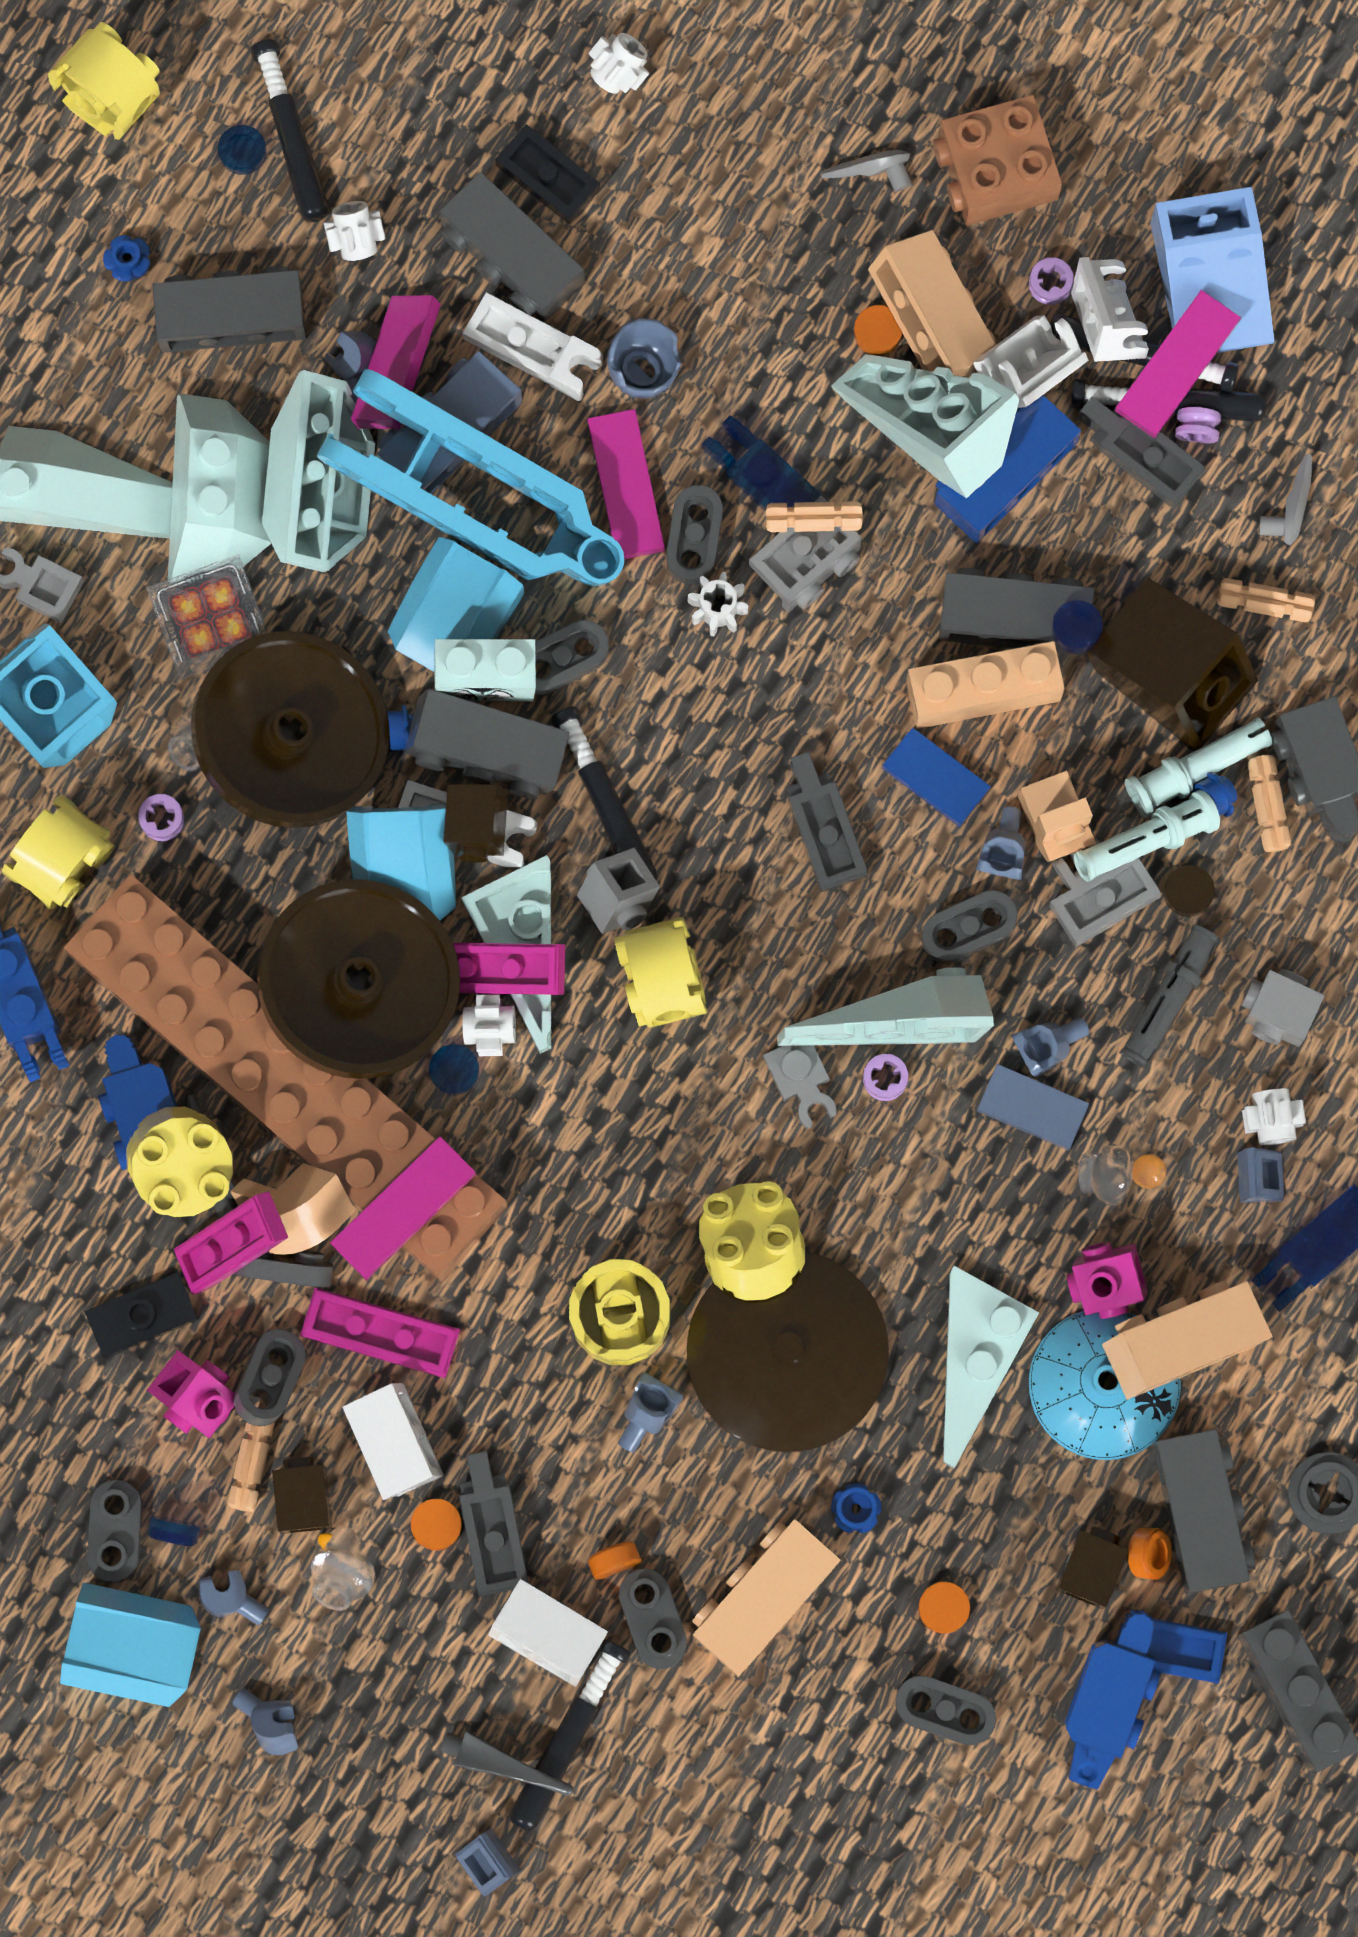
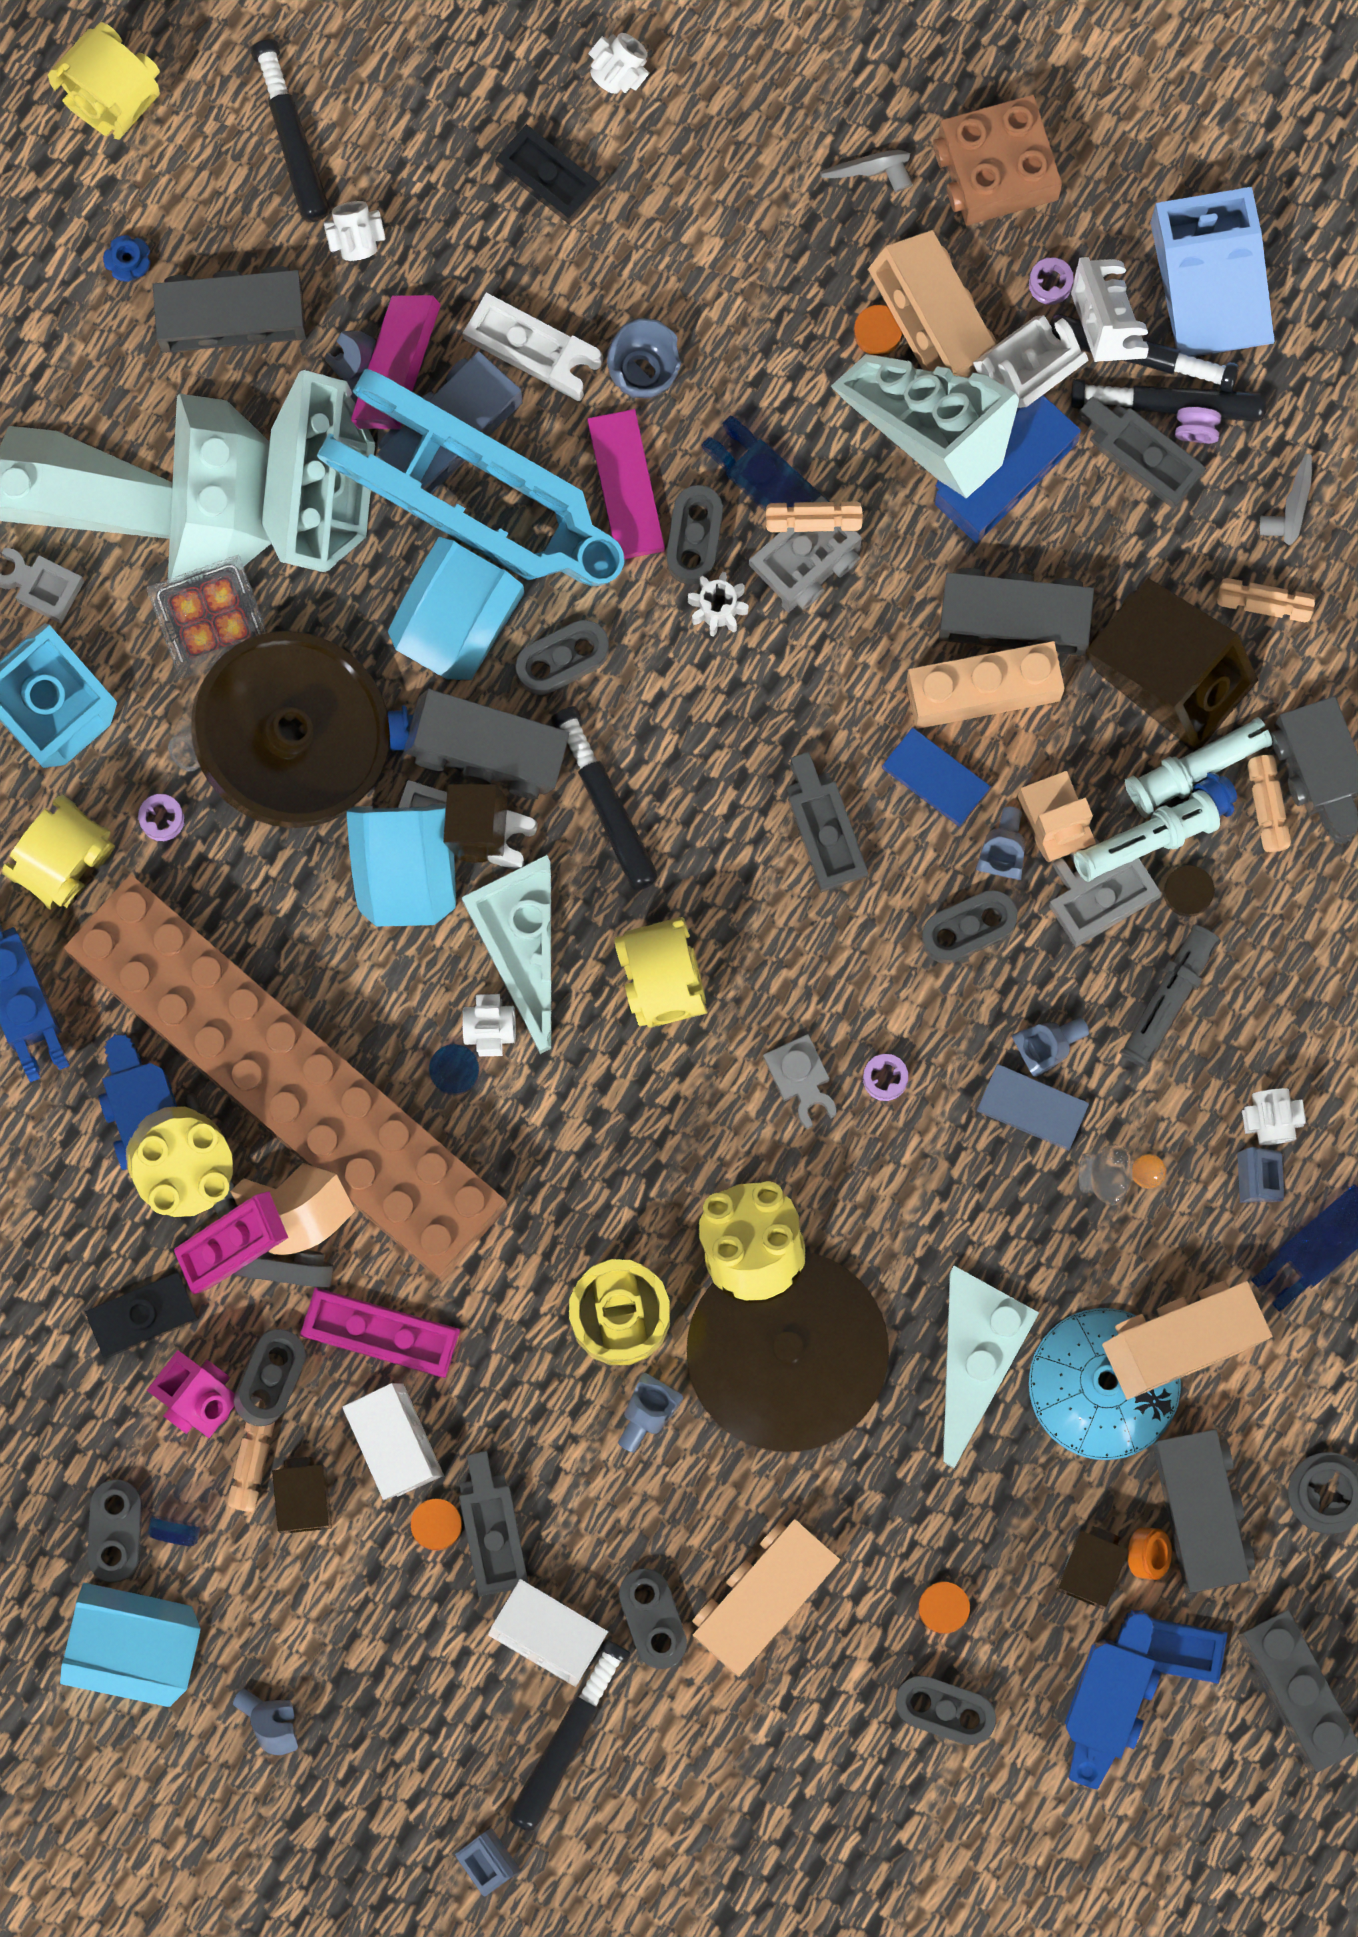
sand blue piece [199,1570,270,1626] -> none
clear blue tile [218,125,267,175] -> none
dark brown dish [257,879,460,1079] -> none
clear animal [311,1525,375,1611] -> none
dark pink tile [330,1137,476,1281] -> none
light aqua brick [434,639,536,702] -> none
dark grey brick [439,172,585,323] -> none
dark grey piece [441,1731,574,1796] -> none
dark pink tile [453,943,565,995] -> none
light grey brick [577,848,660,934] -> none
orange tile [588,1541,642,1580] -> none
light aqua wedge [777,968,994,1046] -> none
blue plate [831,1483,881,1533] -> none
clear blue tile [1052,600,1103,653] -> none
dark pink brick [1067,1242,1148,1319] -> none
dark pink tile [1115,290,1241,439] -> none
light grey brick [1241,969,1325,1047] -> none

